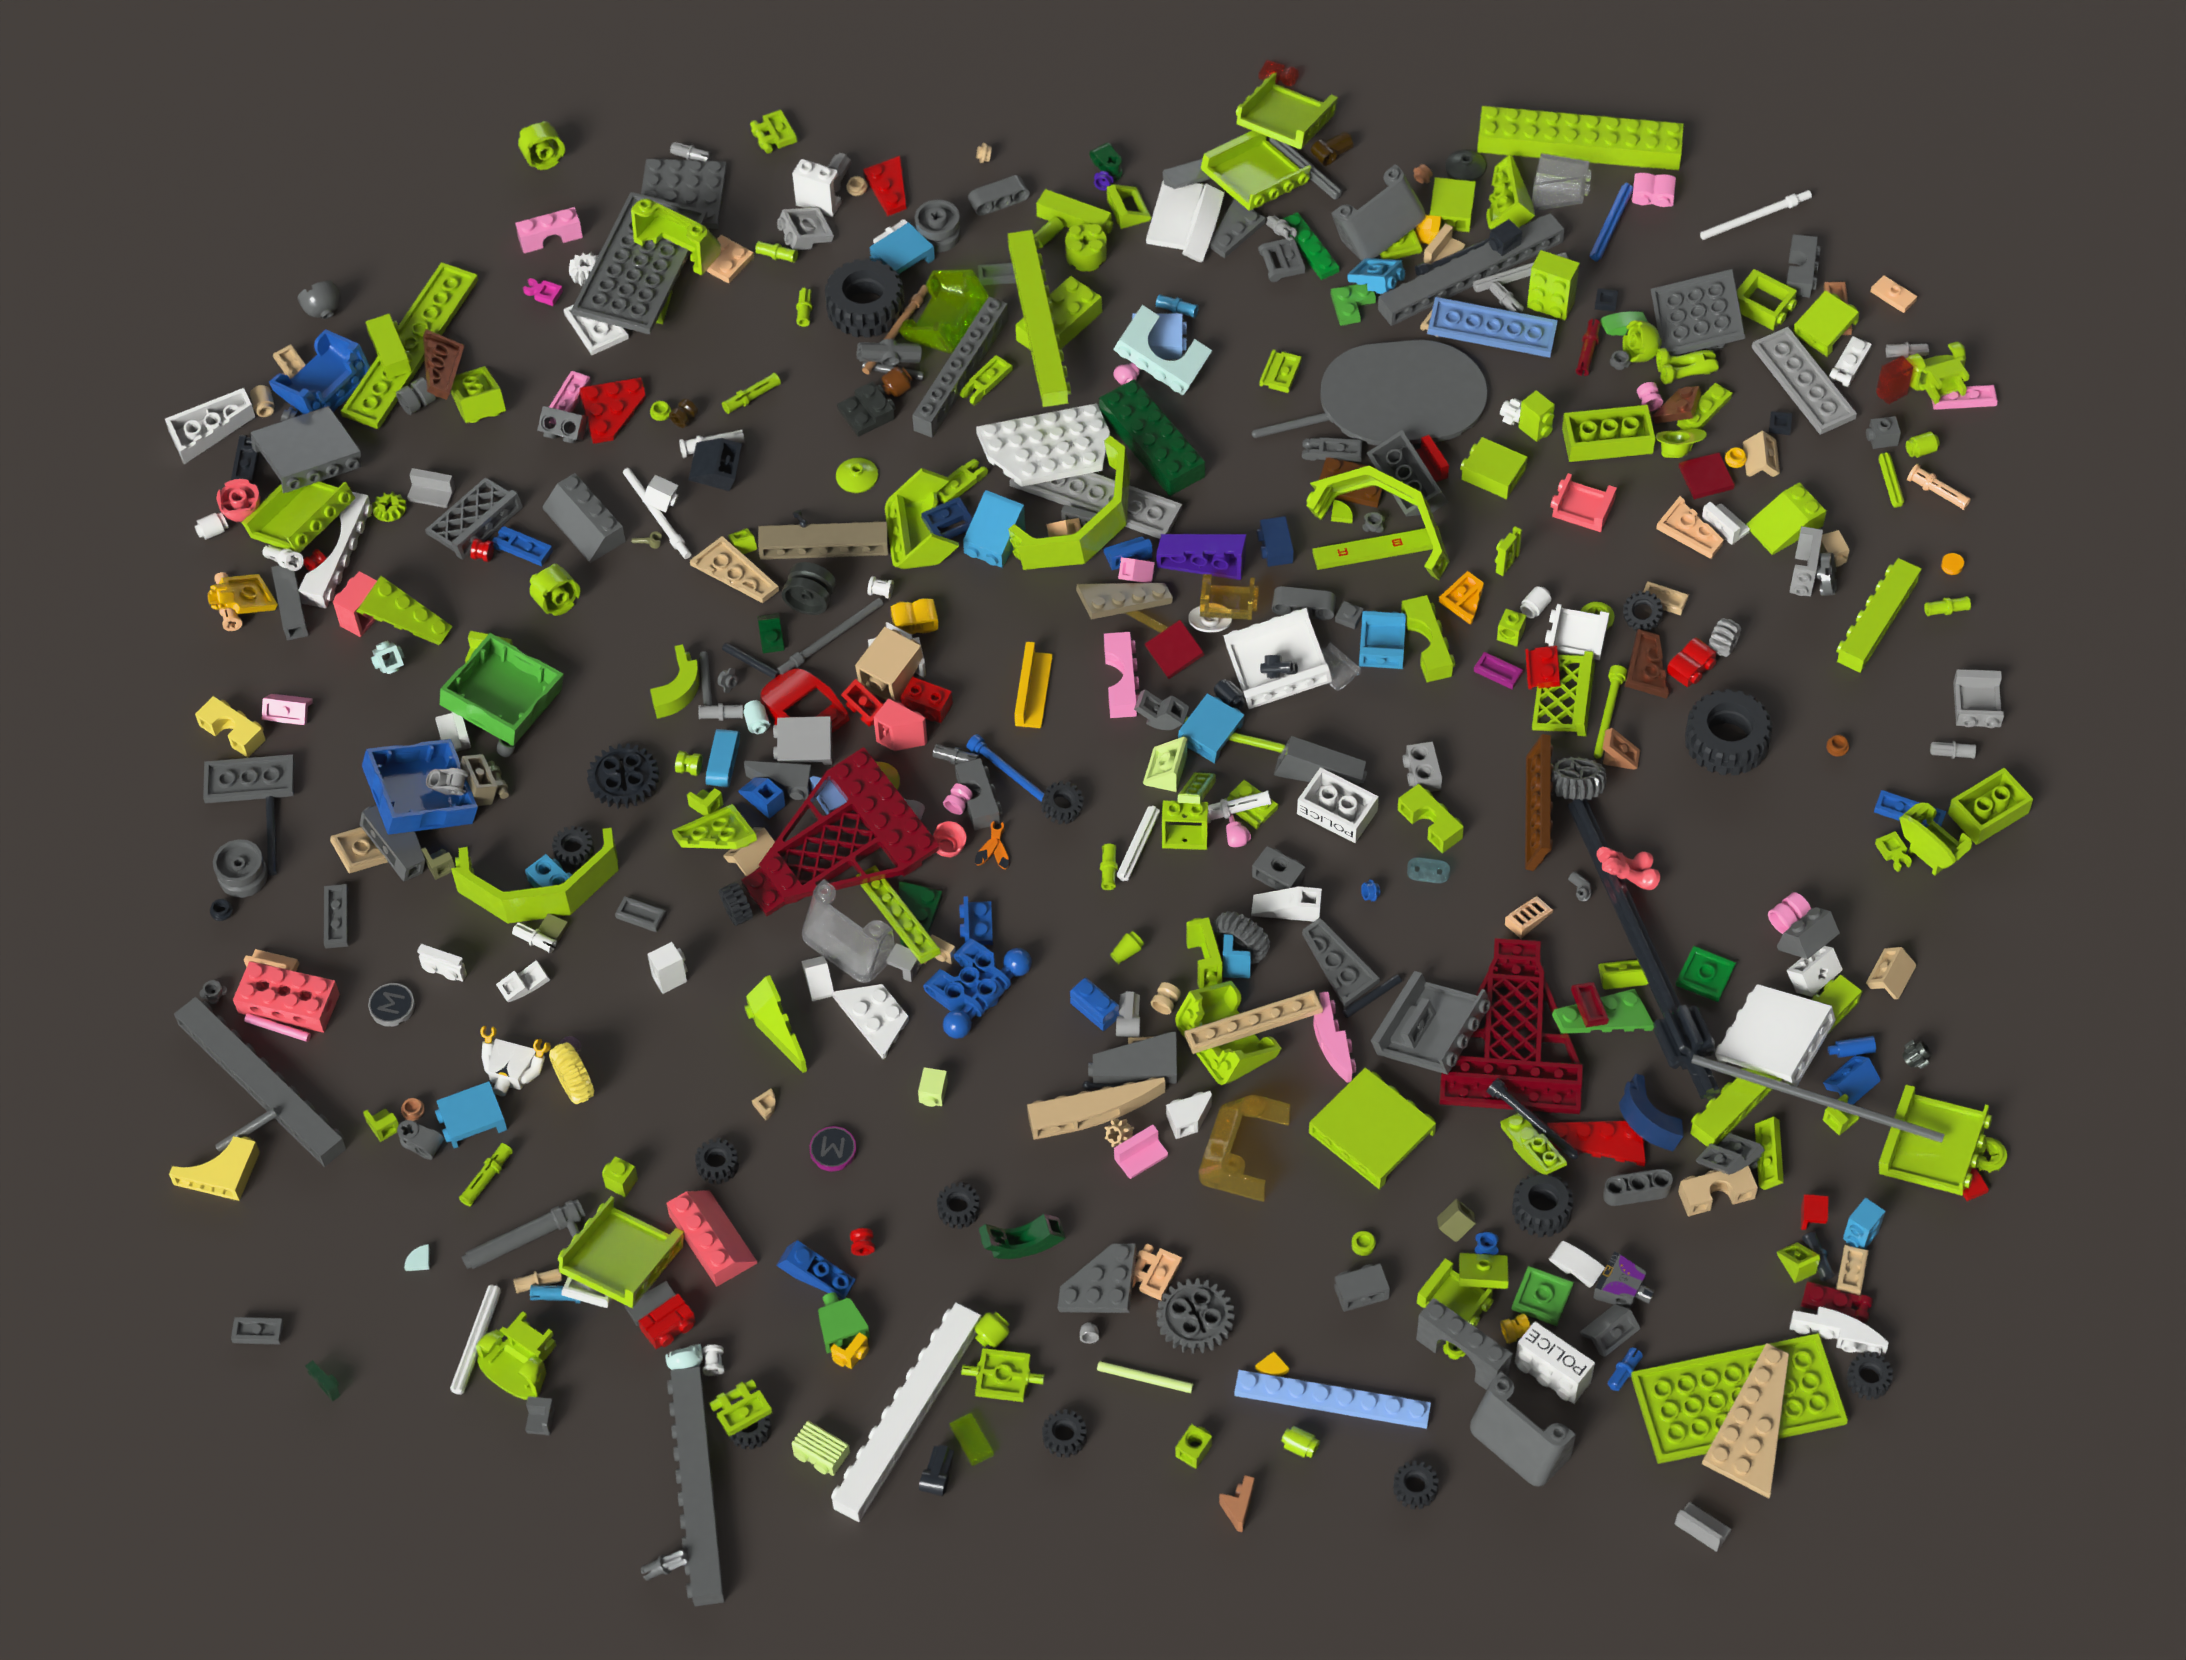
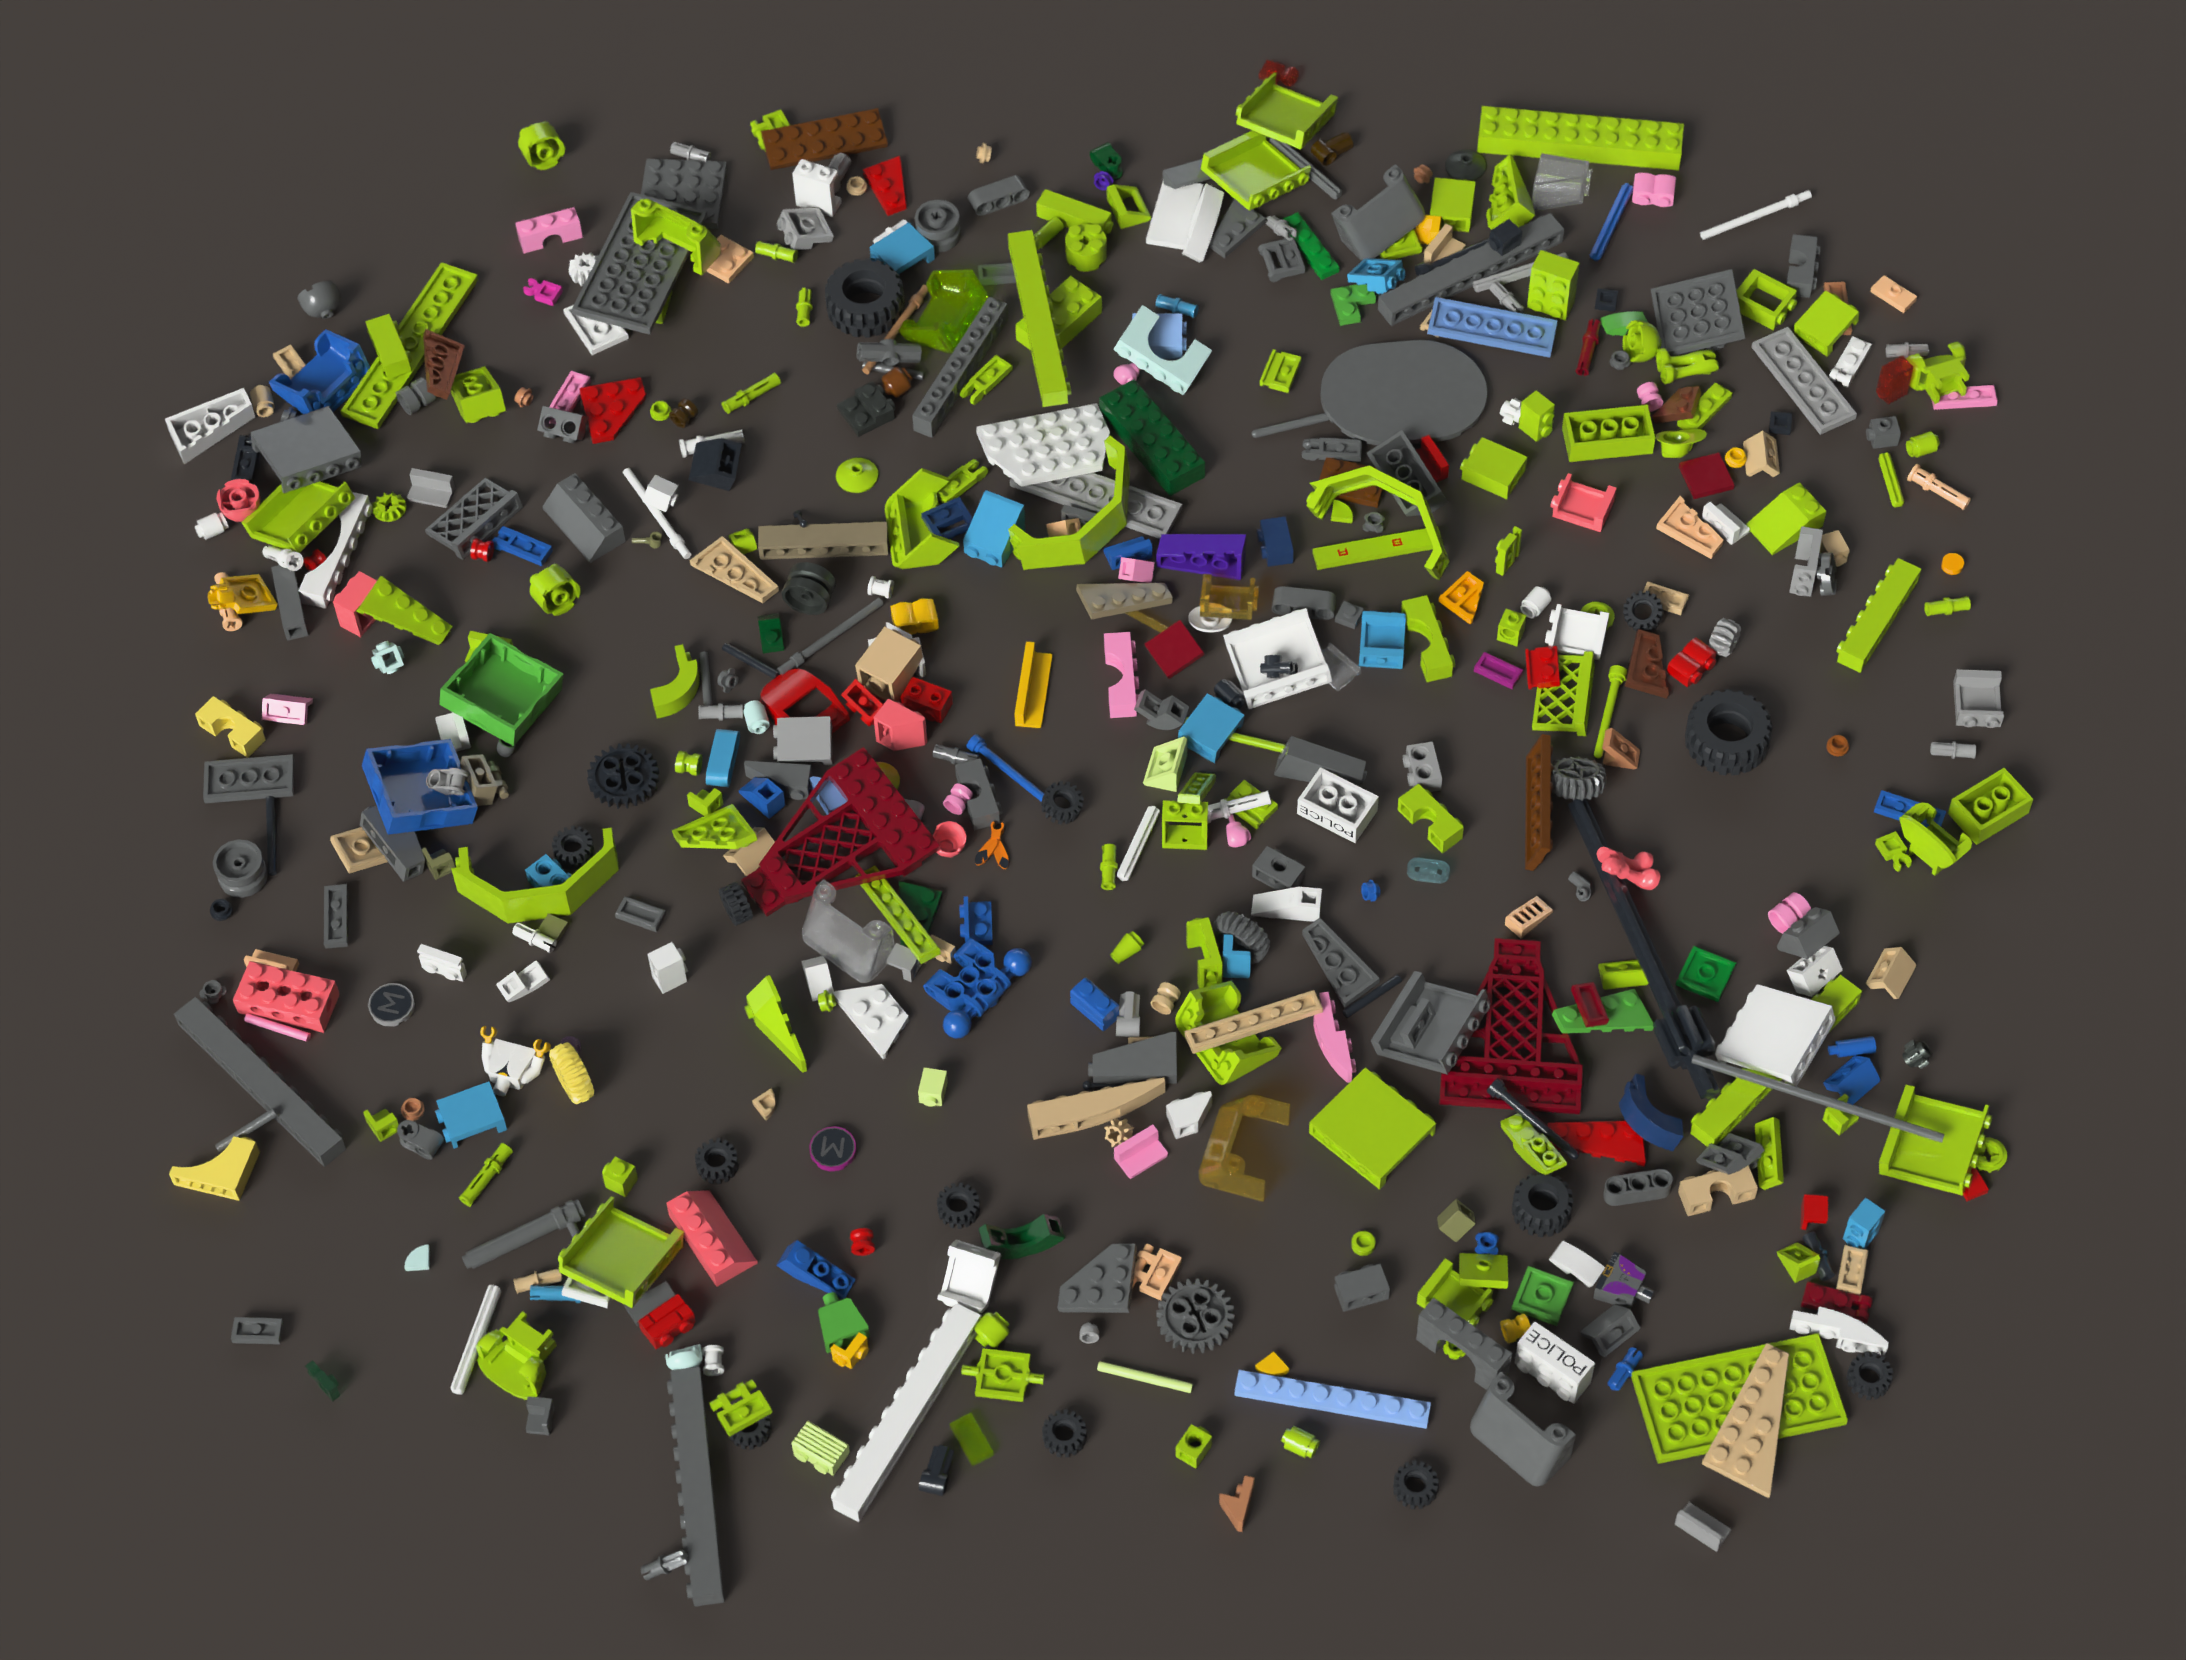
none -> nougat plate [515,387,533,407]
none -> reddish brown plate [761,108,888,170]
none -> lime plate [818,990,836,1012]
none -> white panel [937,1240,1001,1314]

